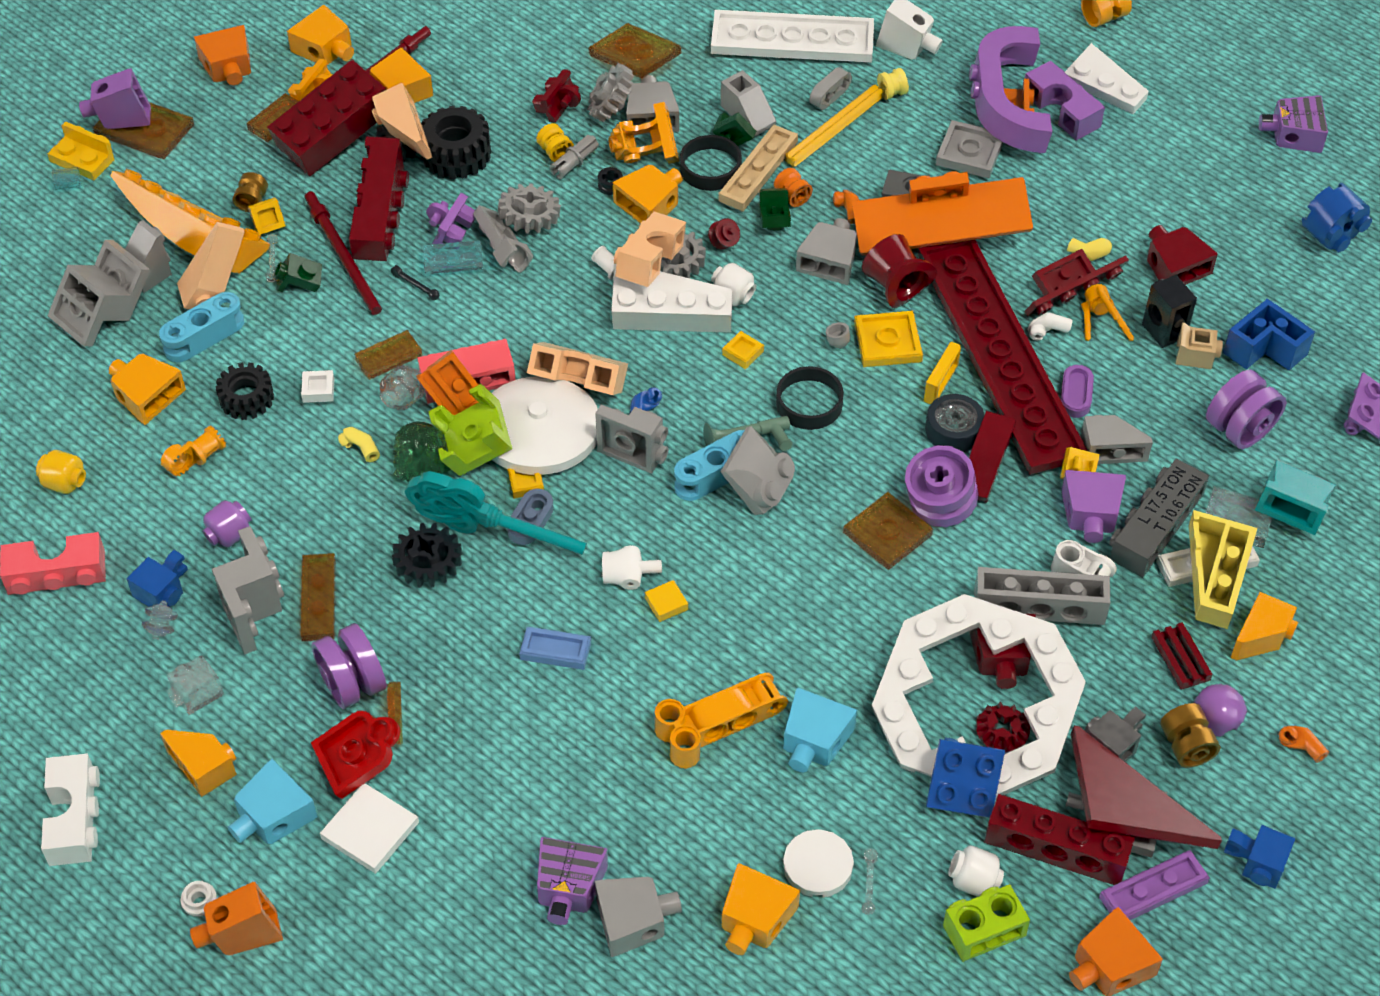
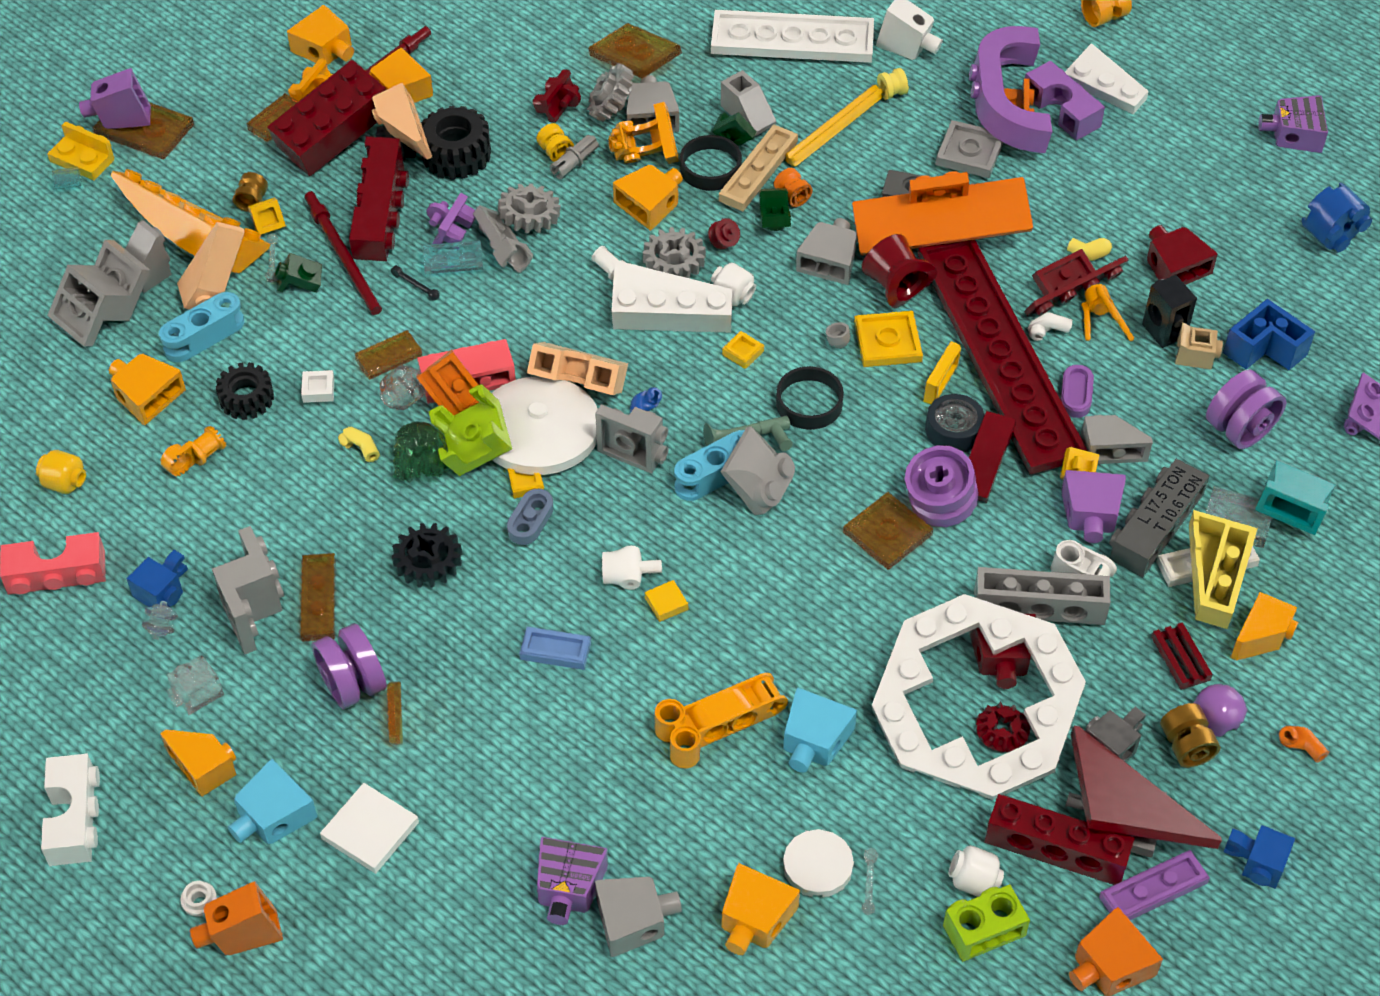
orange torso [194,25,251,85] -> none
medium lavender head [202,500,251,548] -> none
red plate [311,711,400,799] -> none
teal piece [404,471,587,555] -> none
black bush [597,167,623,195] -> none
light nougat arch [614,212,686,287] -> none
light grey beam [809,67,852,110] -> none
orange arm [833,190,859,224] -> none
blue hinge [926,737,1005,818] -> none

